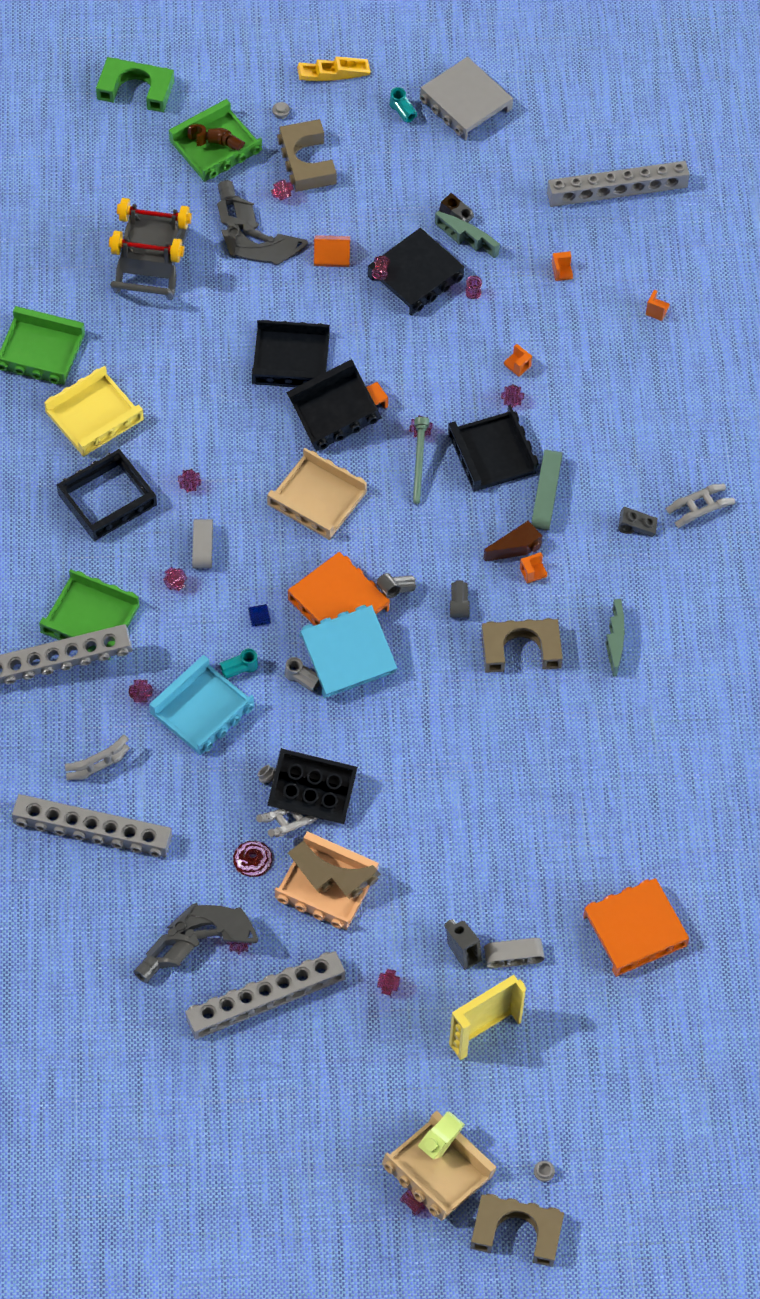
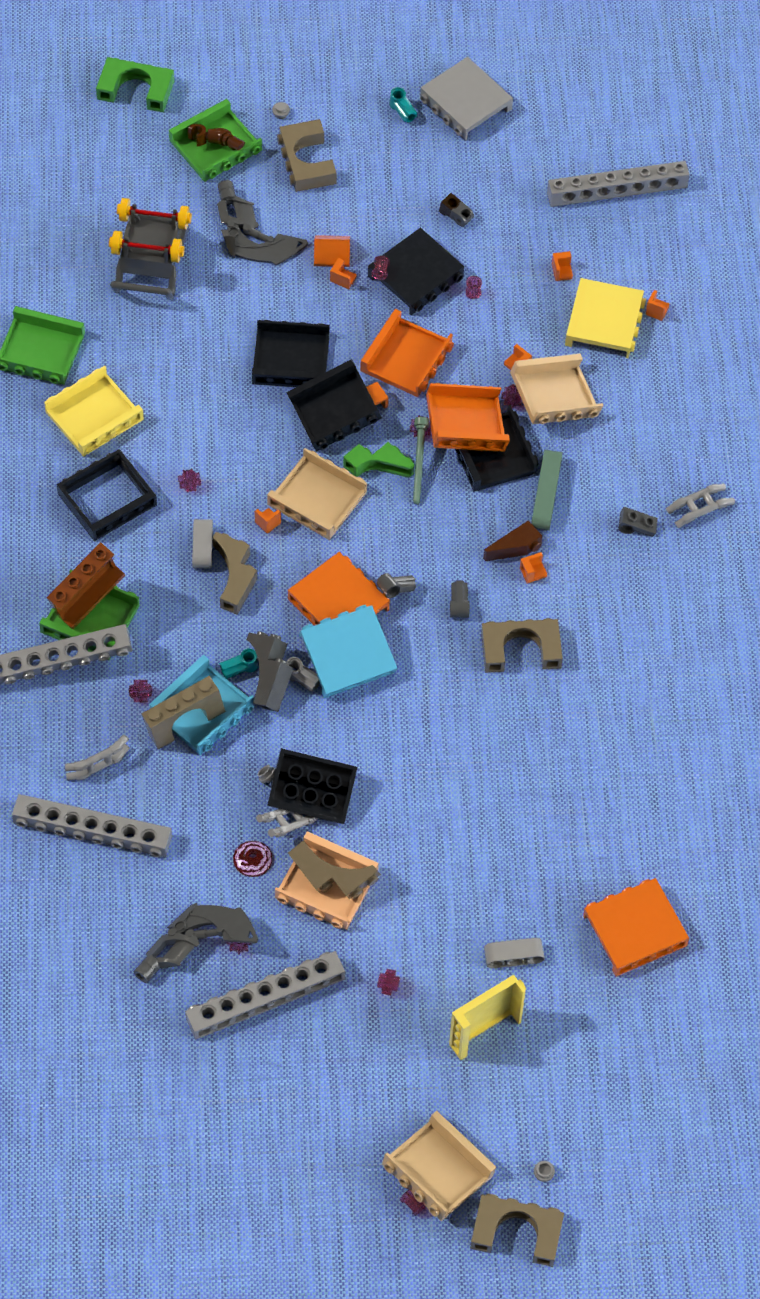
clear pink gear [163,567,187,591] -> none
clear blue tile [248,604,271,627] -> none
clear pink gear [271,179,294,201] -> none
yellow slope [297,56,371,81] -> none
yellowish green arch [418,1111,465,1159] -> none
sand green slope [435,211,500,258] -> none
dark grey torso [444,919,482,970] -> none
sand green slope [605,599,625,677] -> none
none -> dark orange panel [46,542,126,629]
none -> dark tan arch [141,675,226,749]
none -> dark tan arch [213,532,257,615]
none -> dark grey arch [246,631,293,712]
none -> orange panel [254,508,281,534]
none -> orange panel [330,258,357,289]
none -> bright green arch [343,442,414,478]
none -> orange panel [360,309,454,397]
none -> orange panel [426,383,510,452]
none -> tan panel [510,354,604,424]
none -> light yellow panel [565,278,646,359]

